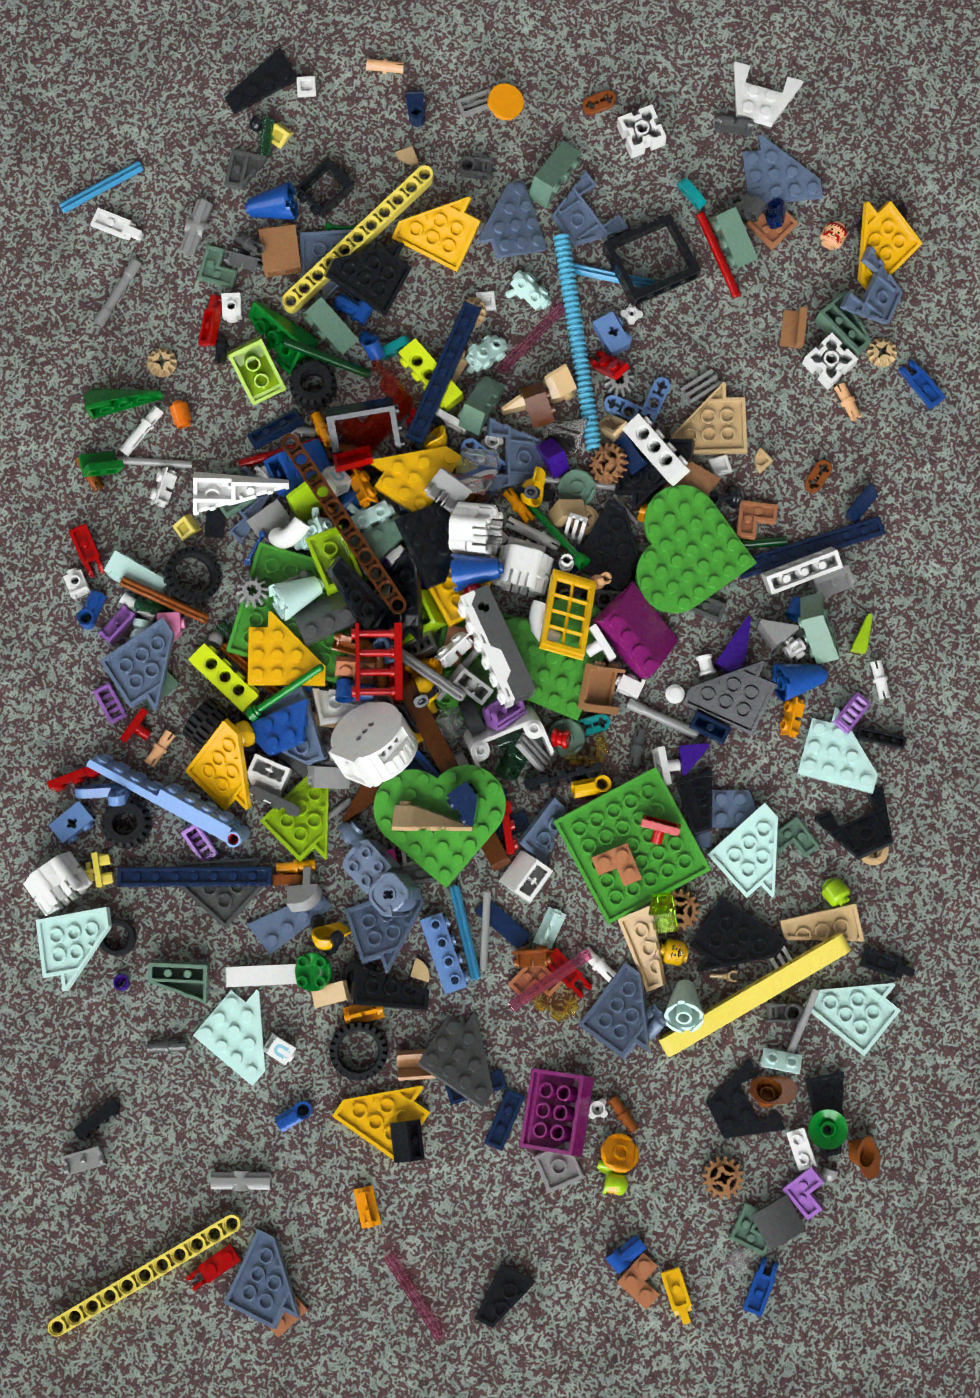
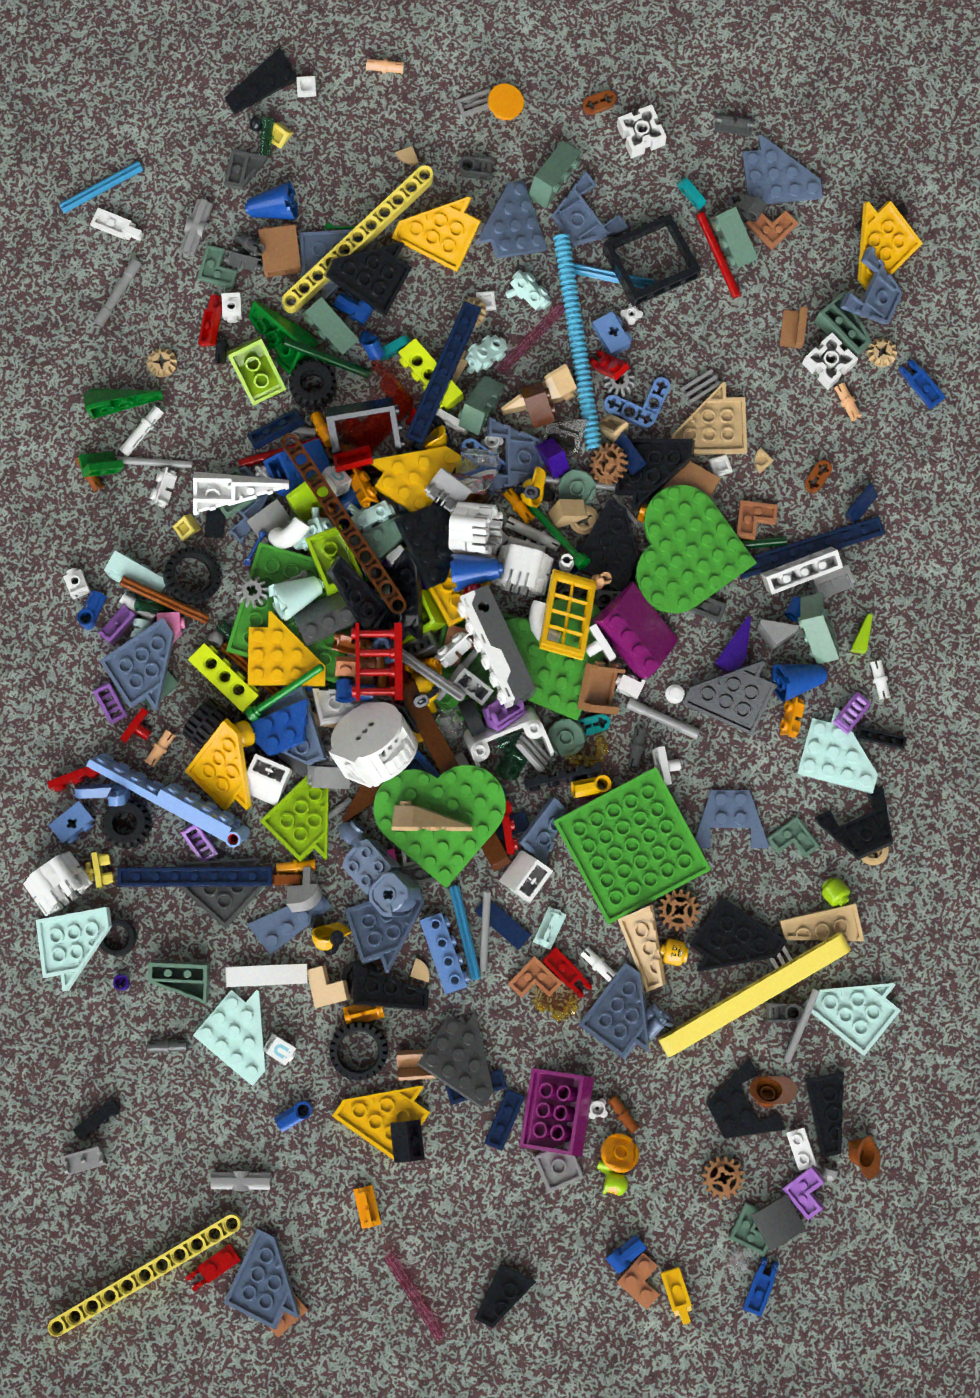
red hinge [68,523,105,578] -> none
orange brick [169,400,192,429] -> none
dark grey hinge [249,785,301,817] -> none
green dish [295,952,332,992] -> none
black window [296,157,354,219] -> none
dark blue piece [405,89,426,127] -> none
dark blue slope [447,780,481,827] -> none
clear pink axle [508,949,592,1012] -> none
dark orange hinge [511,946,554,968] -> none
red wheel [551,728,571,749] -> none
white tile [563,512,588,545] -> none
nougat plate [591,843,642,886] -> none
white brick [622,413,690,486] -> none
tile [641,814,681,845] -> none
clear neon green slope [648,892,678,934] -> none
light aqua cone [664,980,704,1033] -> none
black wing [675,770,712,836] -> none
dark purple slope [678,743,710,777] -> none
dark blue slope [688,711,731,745] -> none
white bush [696,654,717,677] -> none
light aqua wing [707,803,778,898] -> none
black piece [709,485,742,508] -> none
tan hand [710,971,738,982] -> none
white wing [733,61,803,127] -> none
light aqua hinge [760,1048,802,1074] -> none
clear blue beam [766,198,786,229] -> none
white gear [782,636,806,661] -> none
green dish [808,1109,848,1150] -> none
light nougat head [820,221,847,250] -> none
black hinge [859,947,915,979] -> none

